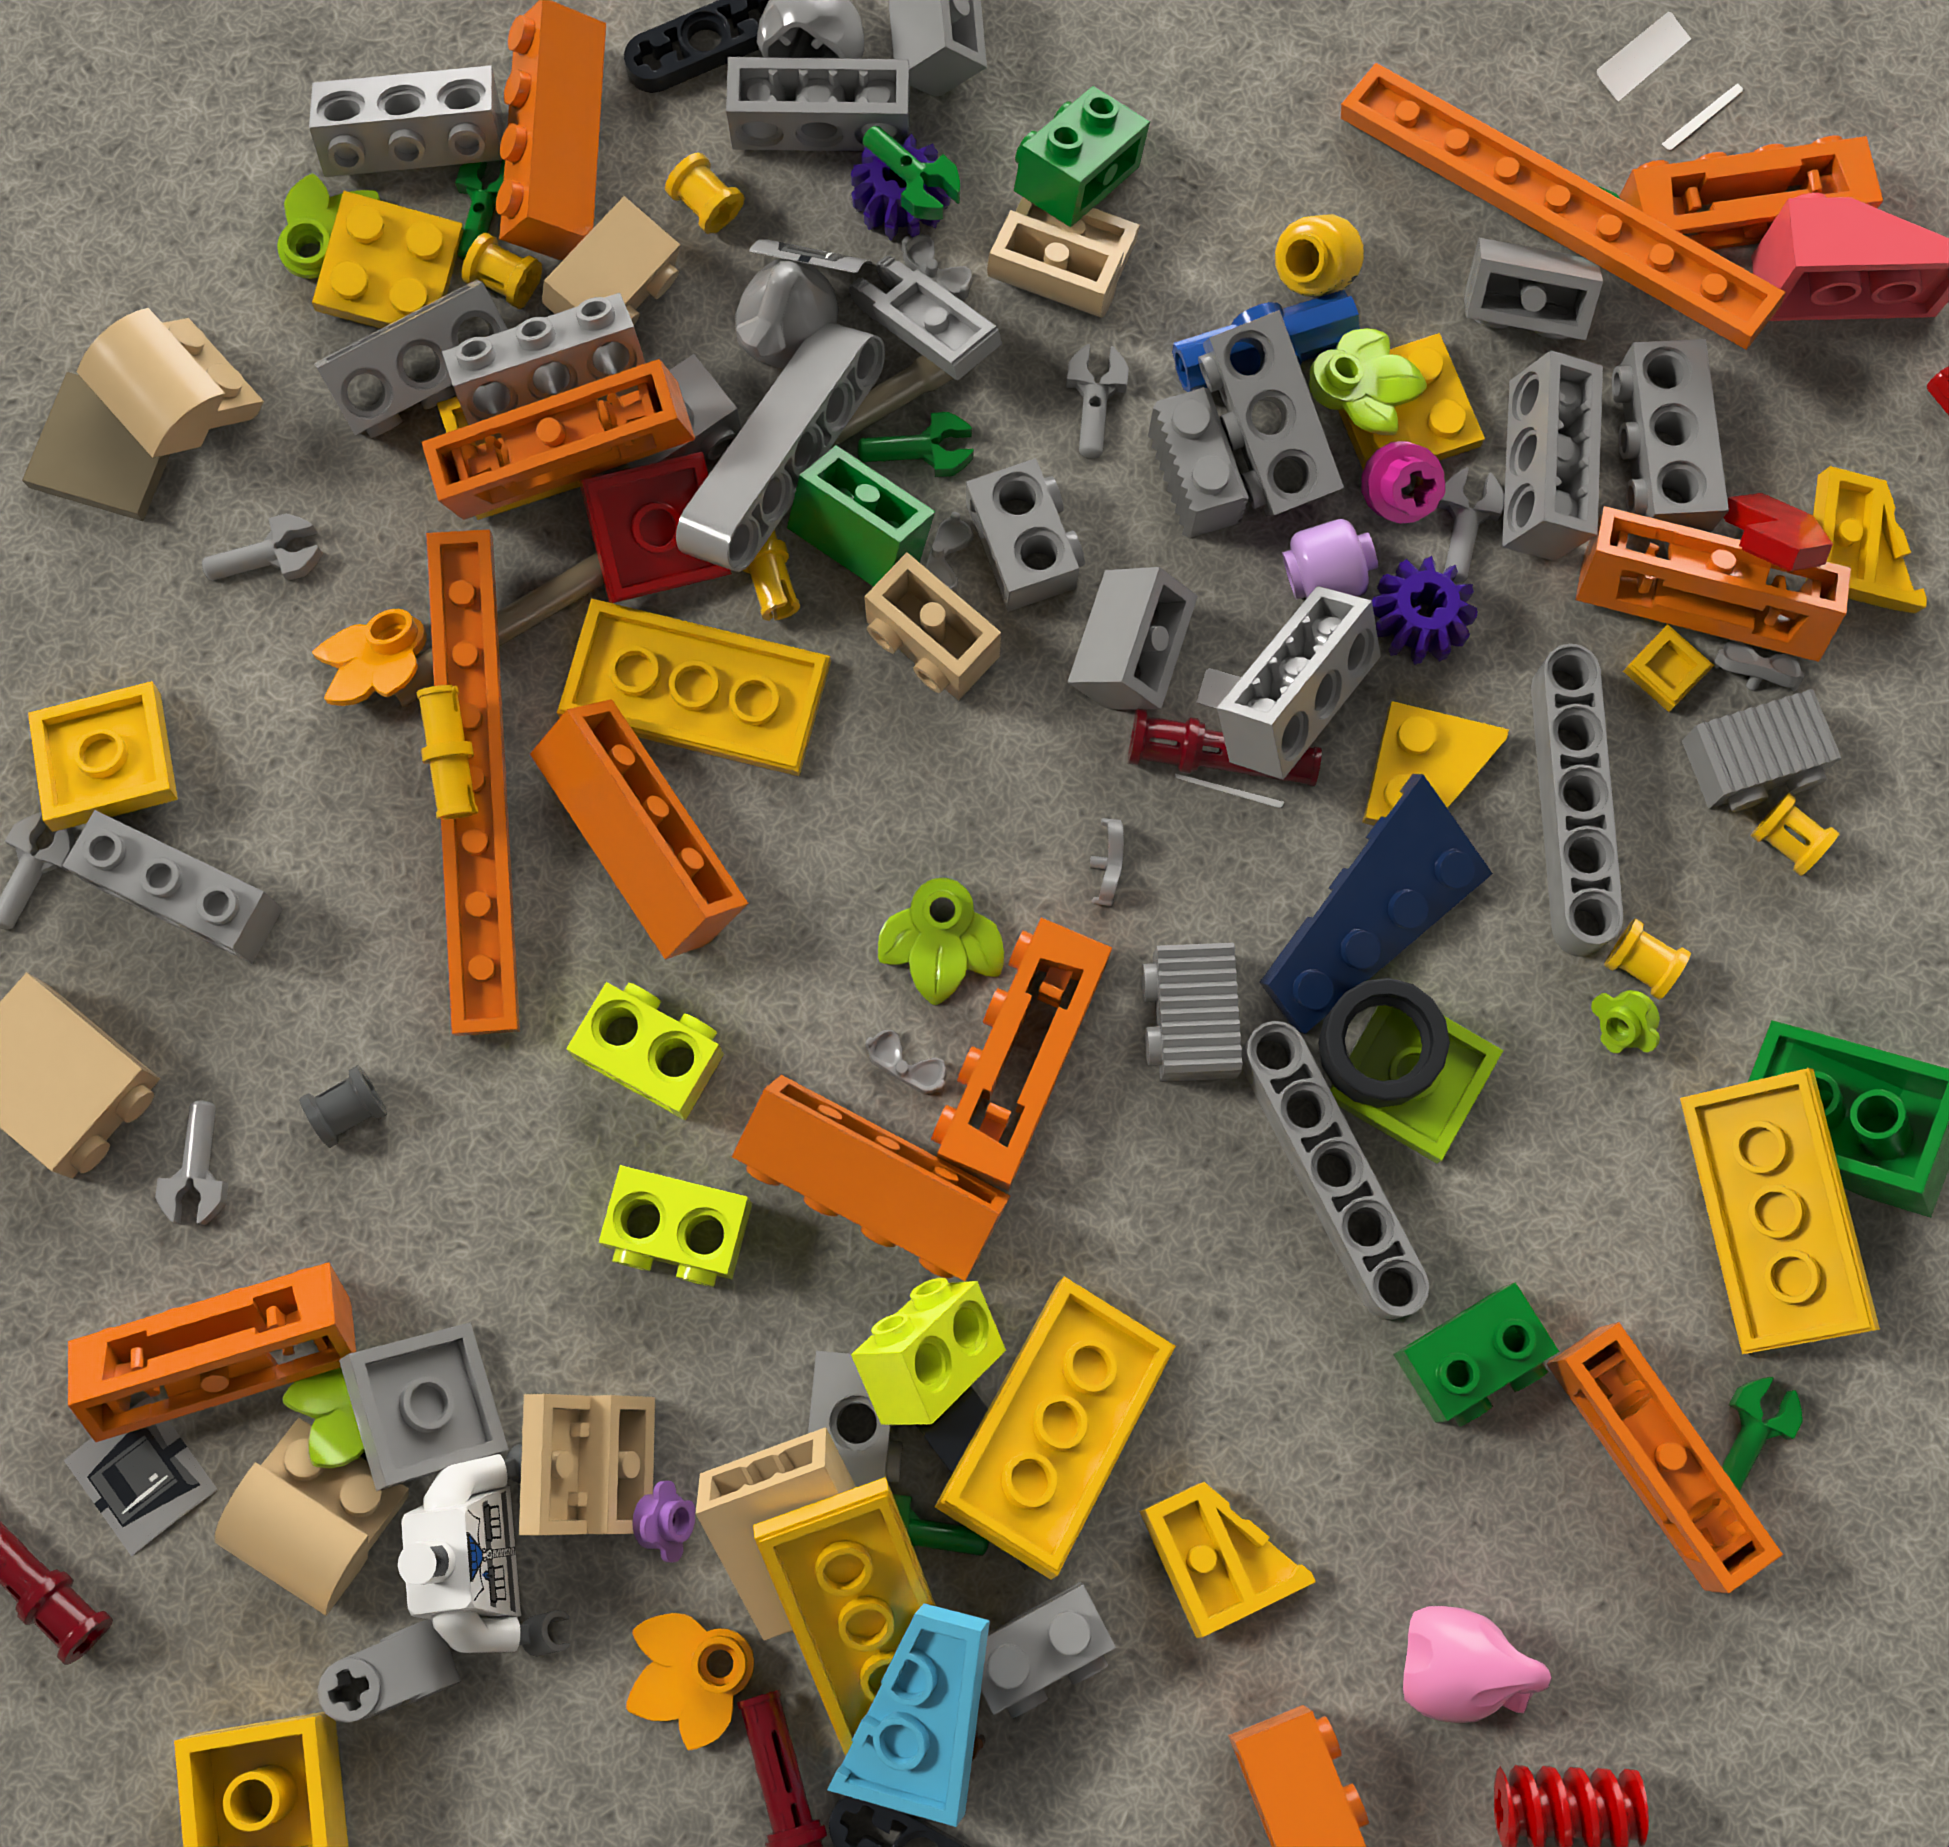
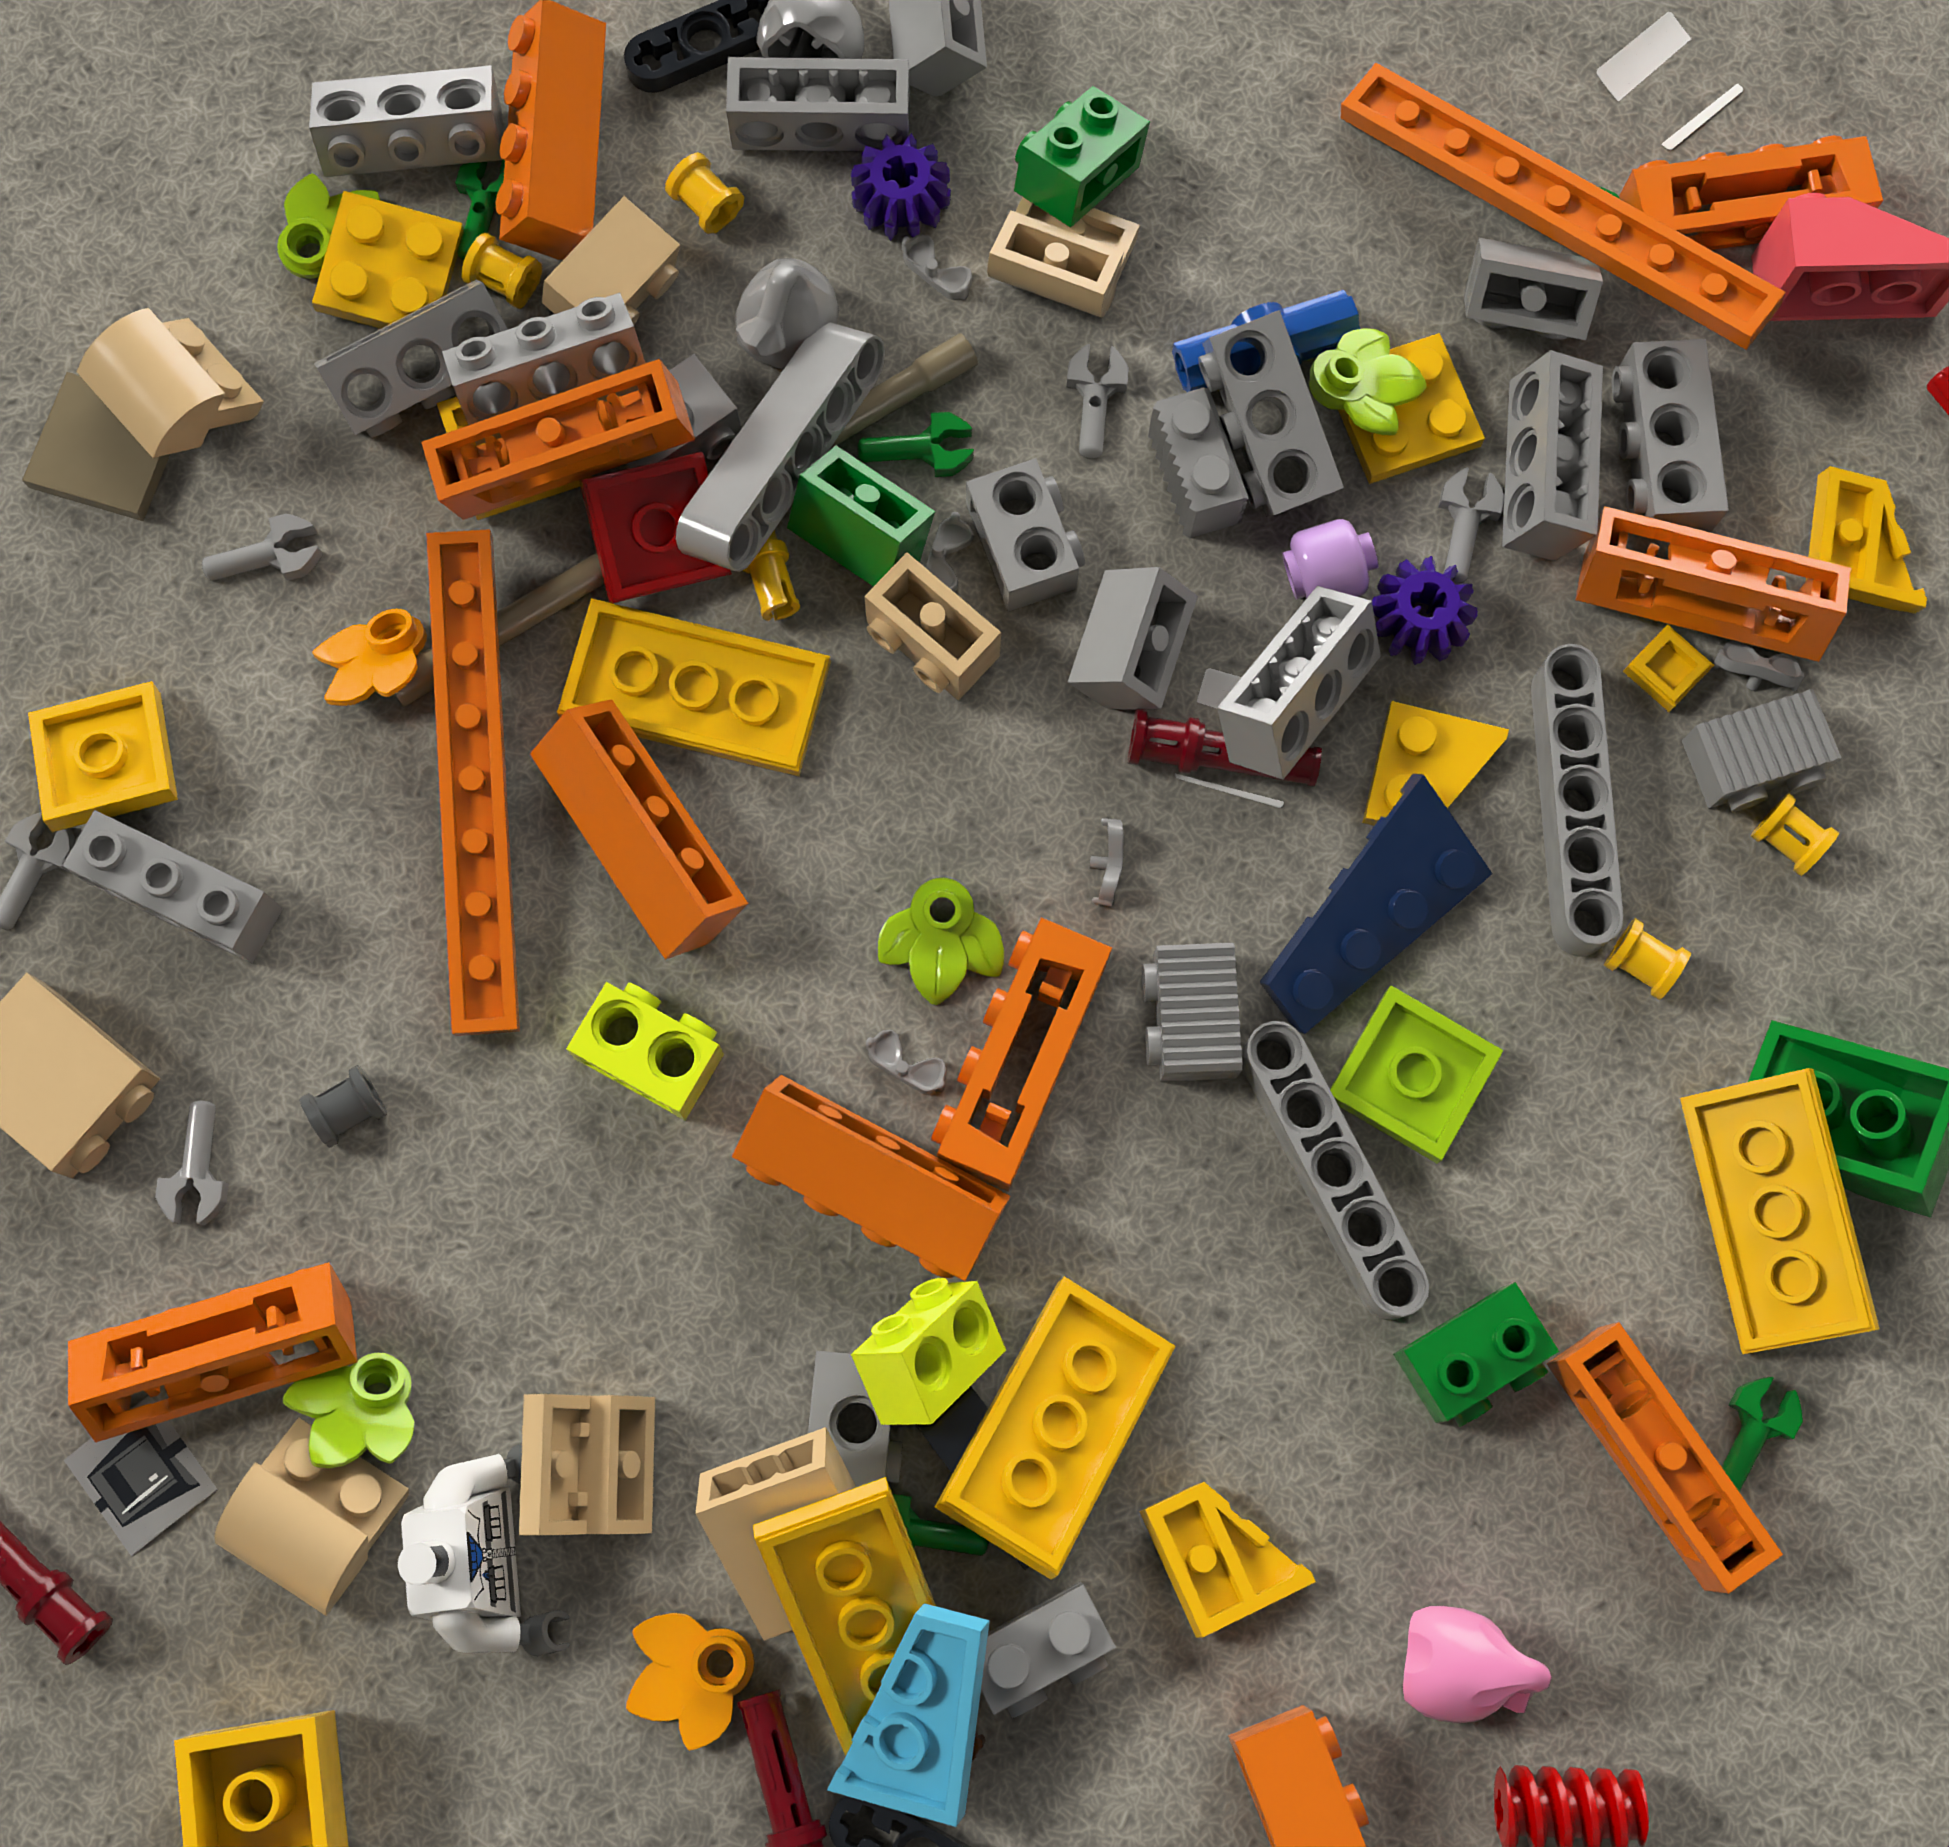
light grey piece [317,1619,461,1723] -> none
light grey tile [339,1322,509,1491] -> none
yellow pin [416,685,478,820] -> none
neon yellow brick [599,1165,752,1287] -> none
medium lavender plate [633,1481,695,1562] -> none
sticker [749,239,873,273] -> none
light grey hinge [848,255,1002,381] -> none
green bar [863,125,960,220] -> none
yellow head [1275,214,1364,297] -> none
black tyre [1318,978,1450,1108] -> none
dark pink piece [1361,441,1445,524] -> none
lime plate [1591,990,1660,1053] -> none
red tile [1723,493,1833,572] -> none

